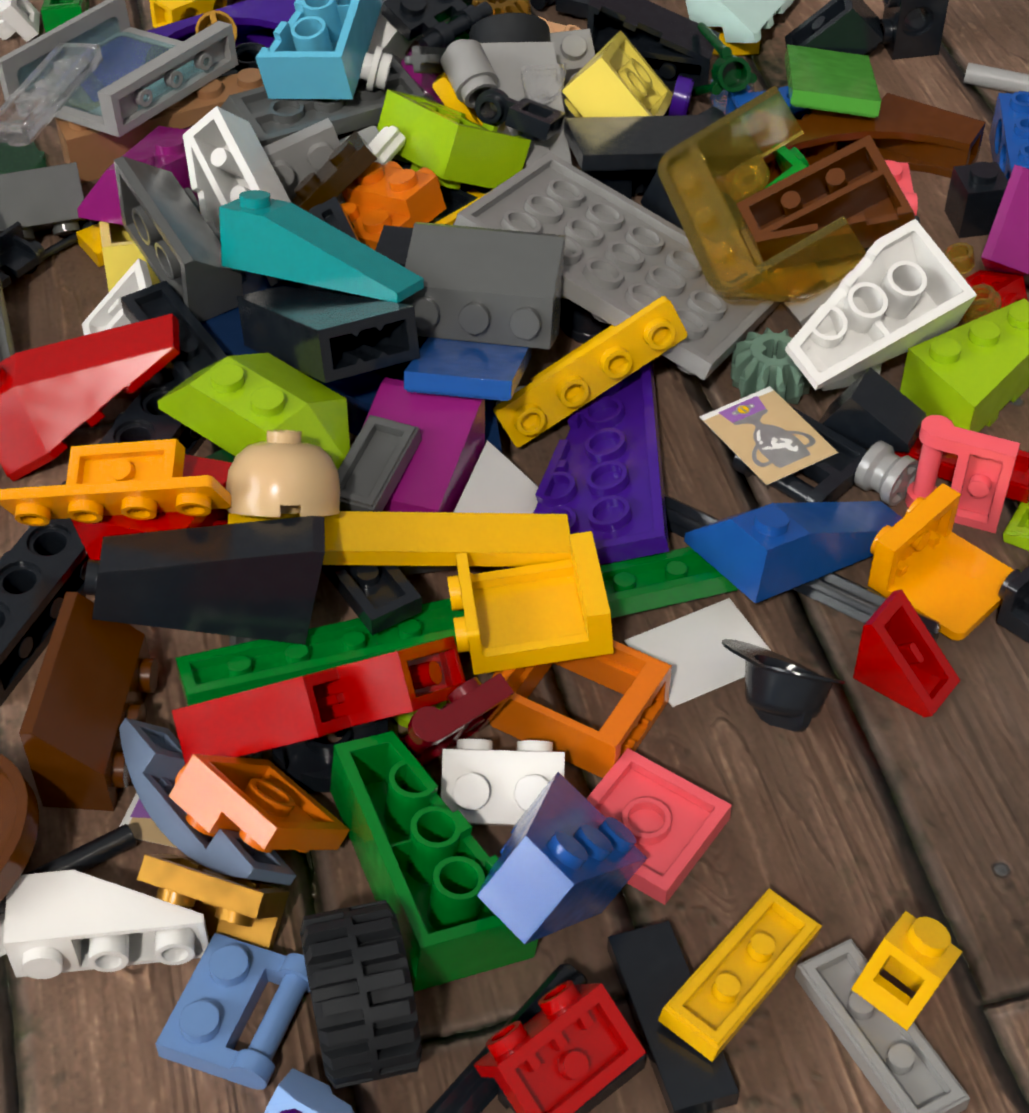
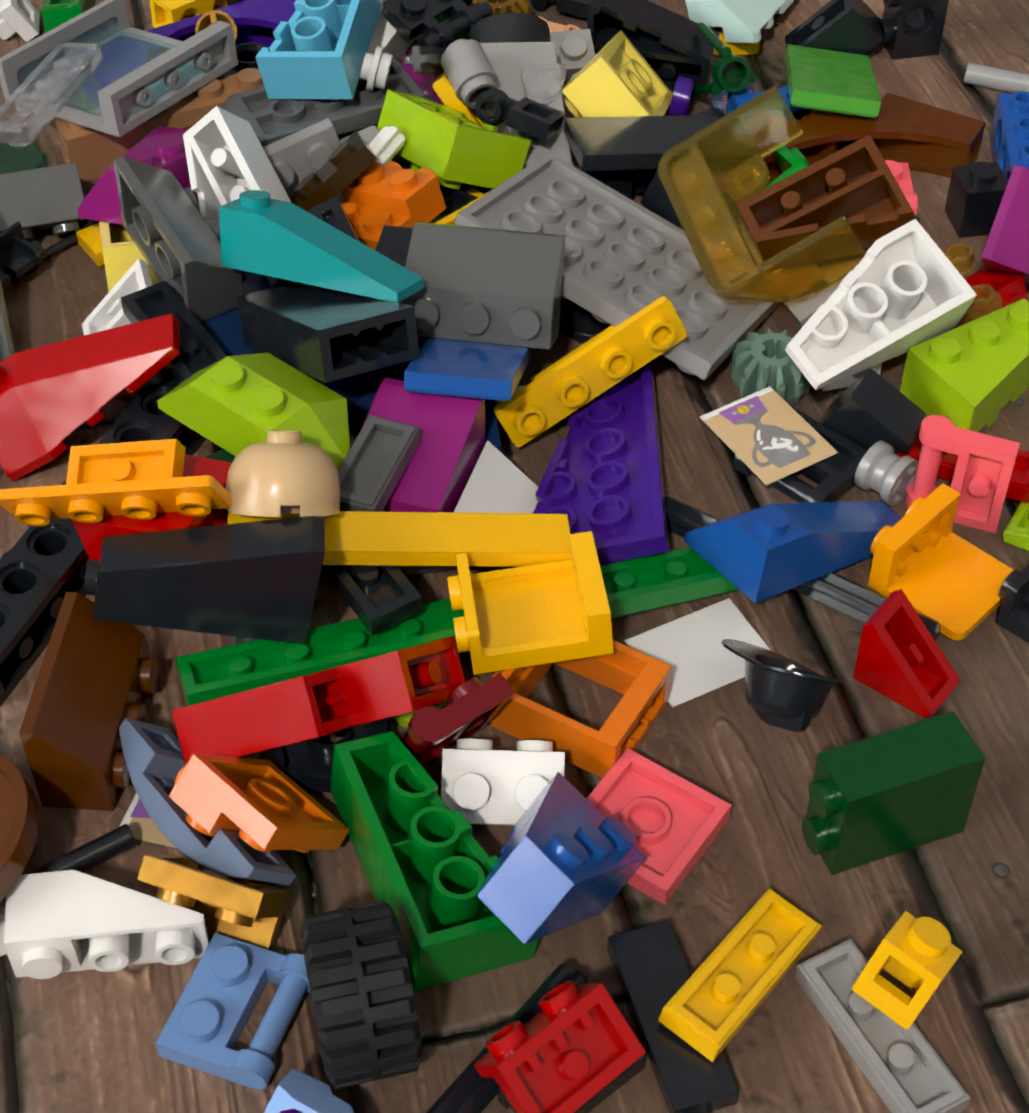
none -> dark green brick [801,711,986,875]

